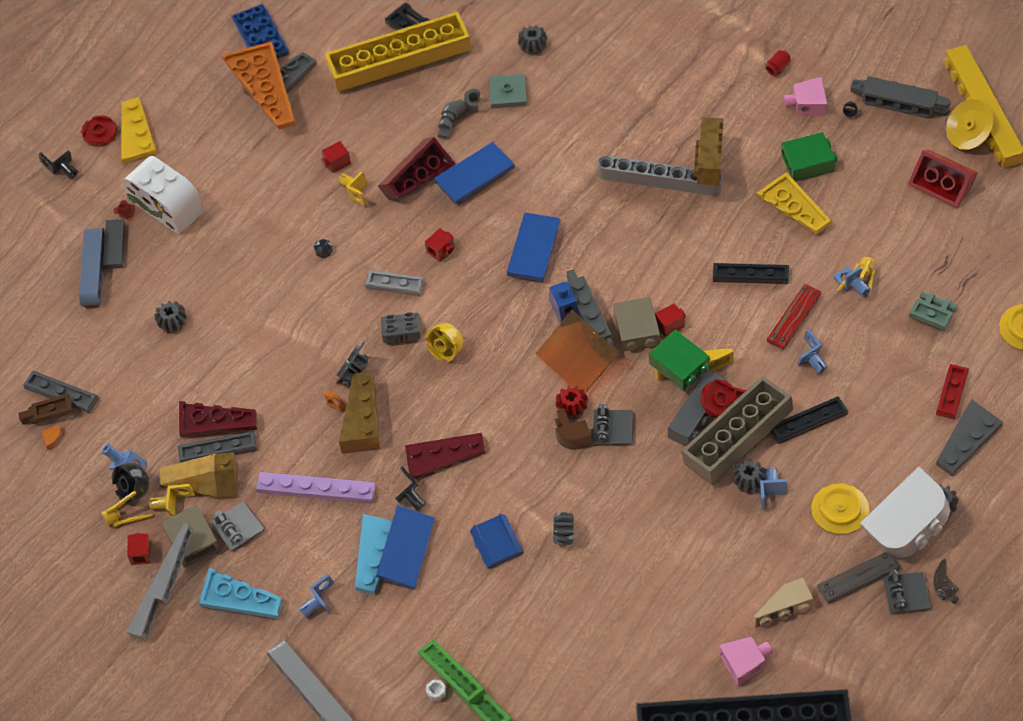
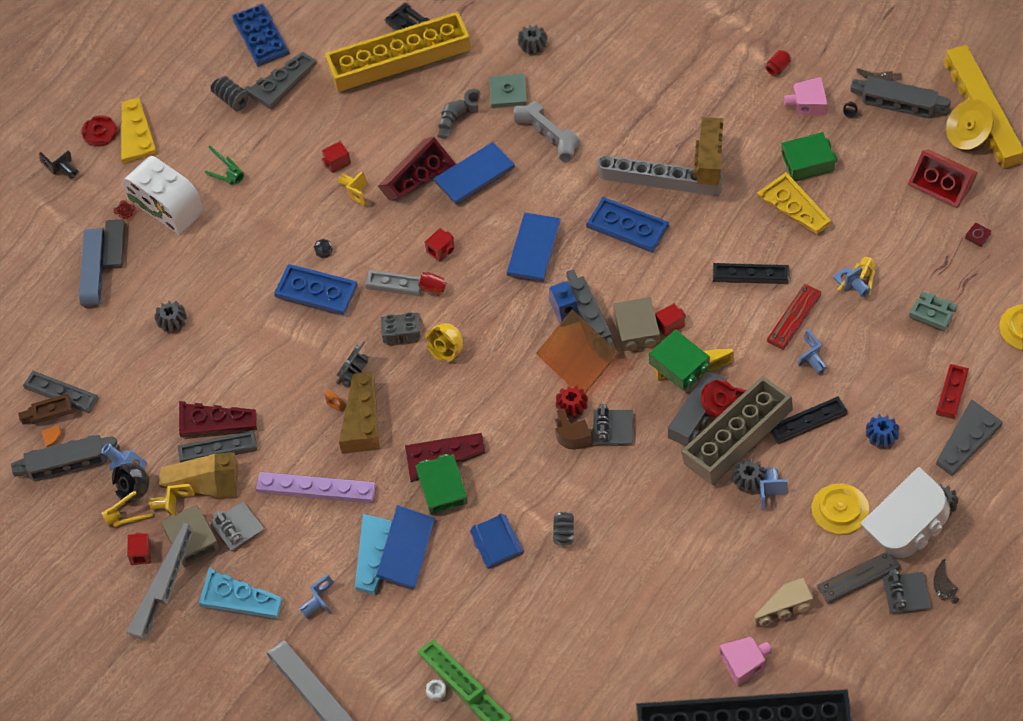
orange wing [221,42,295,130] -> none
black bracket [395,466,426,511] -> none
none -> dark grey hinge [11,435,120,482]
none -> green plant [205,145,245,185]
none -> dark grey piece [210,76,249,112]
none -> blue plate [274,264,358,315]
none -> green brick [415,454,468,514]
none -> red brick [418,272,447,295]
none -> light grey plate [514,101,581,162]
none -> blue tile [586,197,669,253]
none -> clear smoke bar [856,68,902,81]
none -> blue gear [866,414,899,448]
none -> dark red tile [965,222,992,247]

